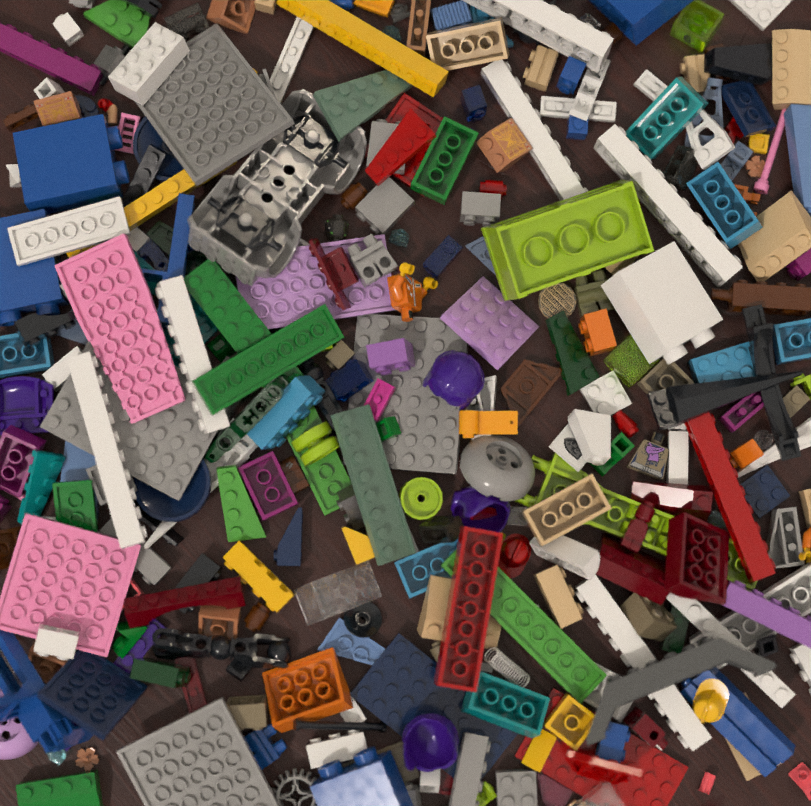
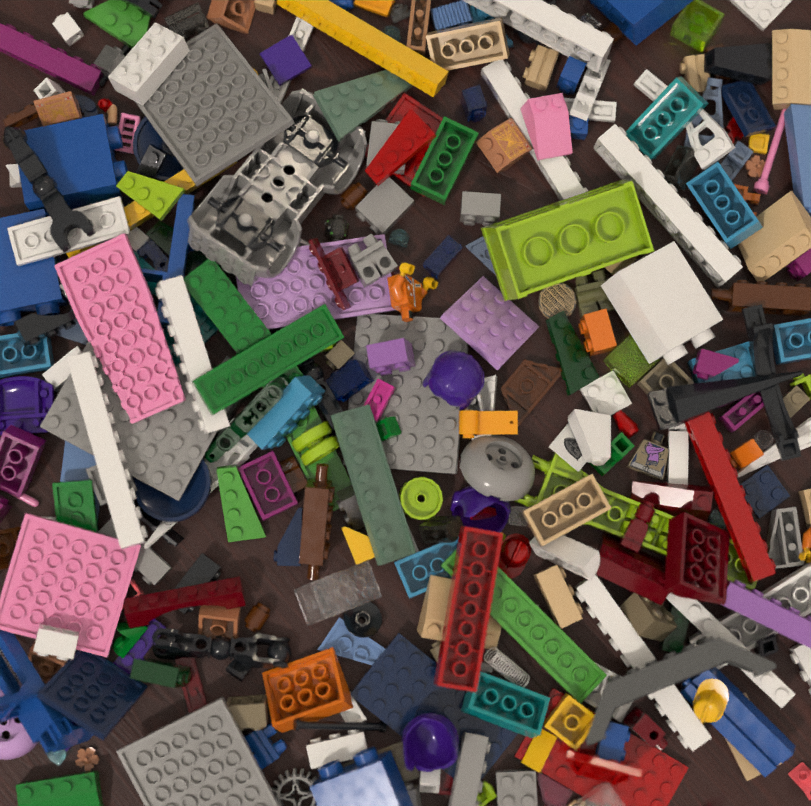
teal wing [17,450,66,525] -> none
green slope [206,334,235,363] -> none
yellow wedge [223,541,295,612] -> none
red brick [479,180,507,200] -> none
coral piece [698,772,716,795] -> none
none -> black piece [2,126,96,253]
none -> lime wing [116,171,185,221]
none -> dark purple tile [260,34,312,87]
none -> reddish brown brick [299,463,335,580]
none -> bright pink slope [520,93,573,161]
none -> magenta slope [692,349,739,380]

